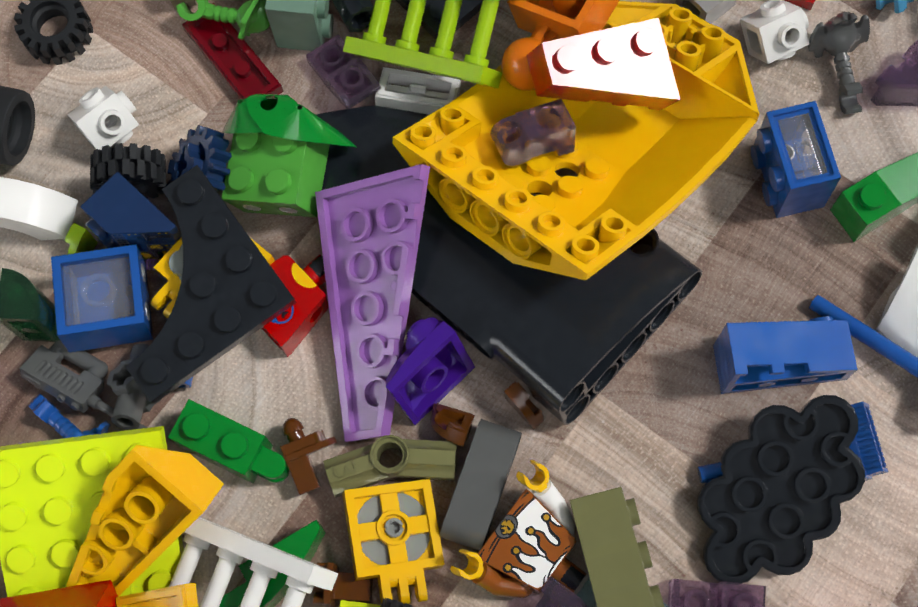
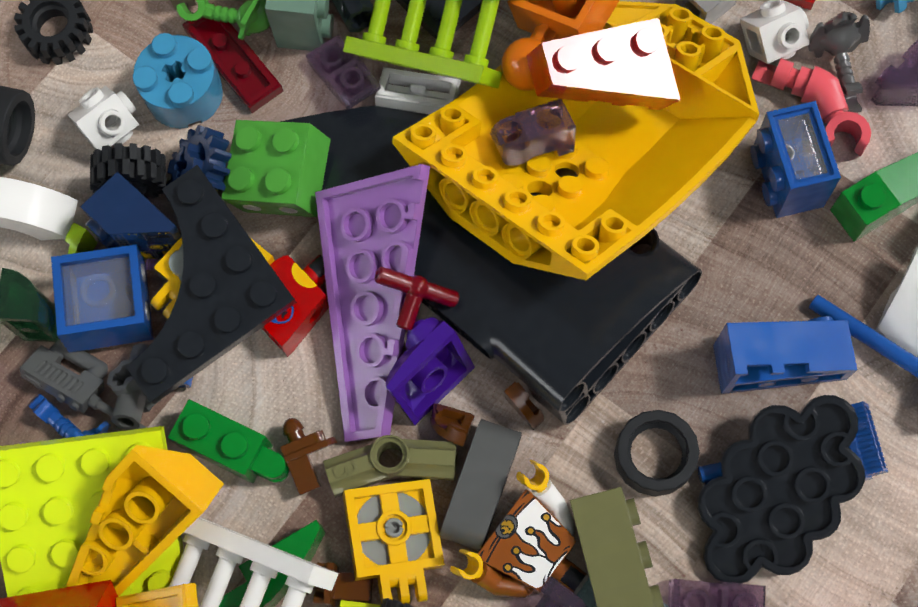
green piece [222,94,356,147] -> none
none -> dark azure brick [133,33,223,129]
none -> dark red piece [374,267,459,331]
none -> black tyre [614,410,700,496]
none -> coral piece [751,58,871,157]

